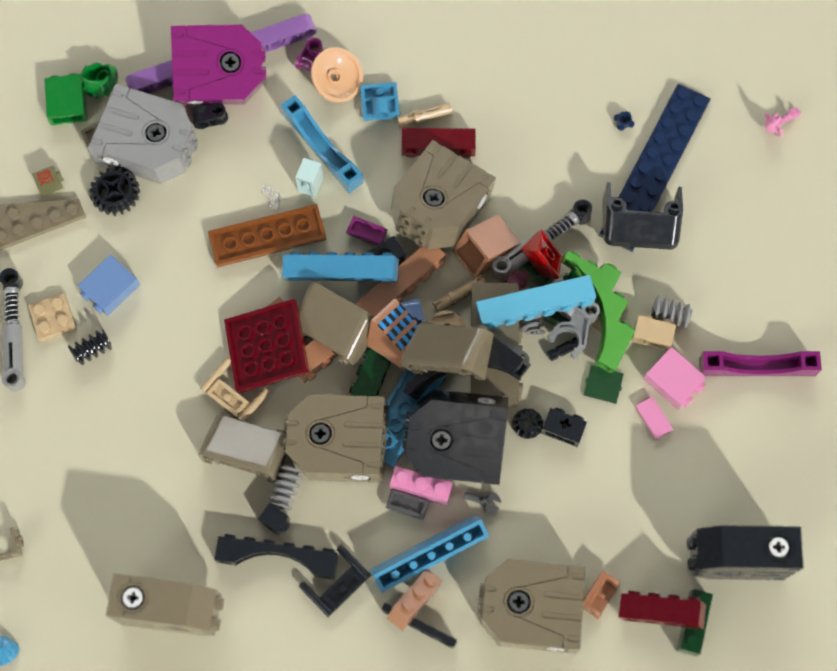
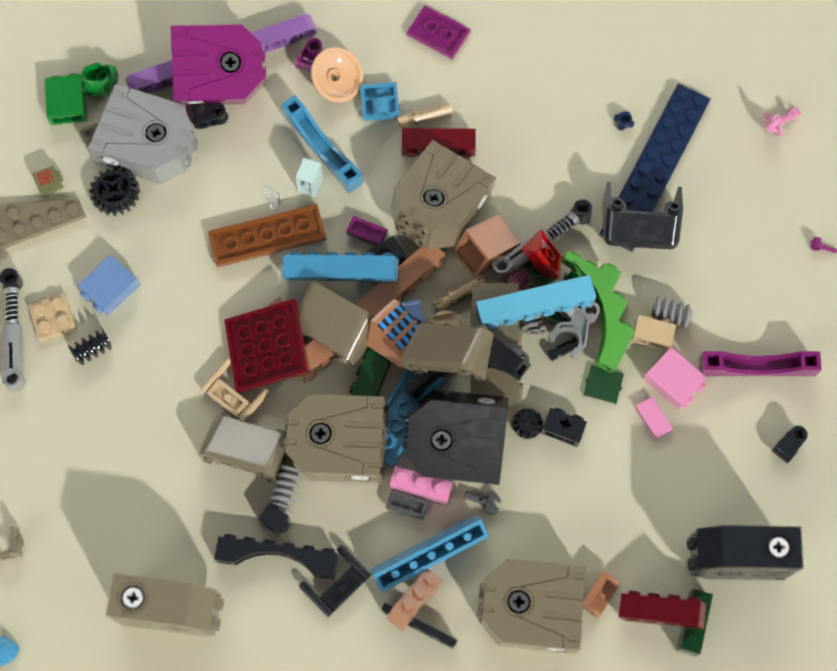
none -> magenta tile [406,5,471,60]
none -> black piece [772,425,808,464]
none -> magenta hand [810,237,837,253]

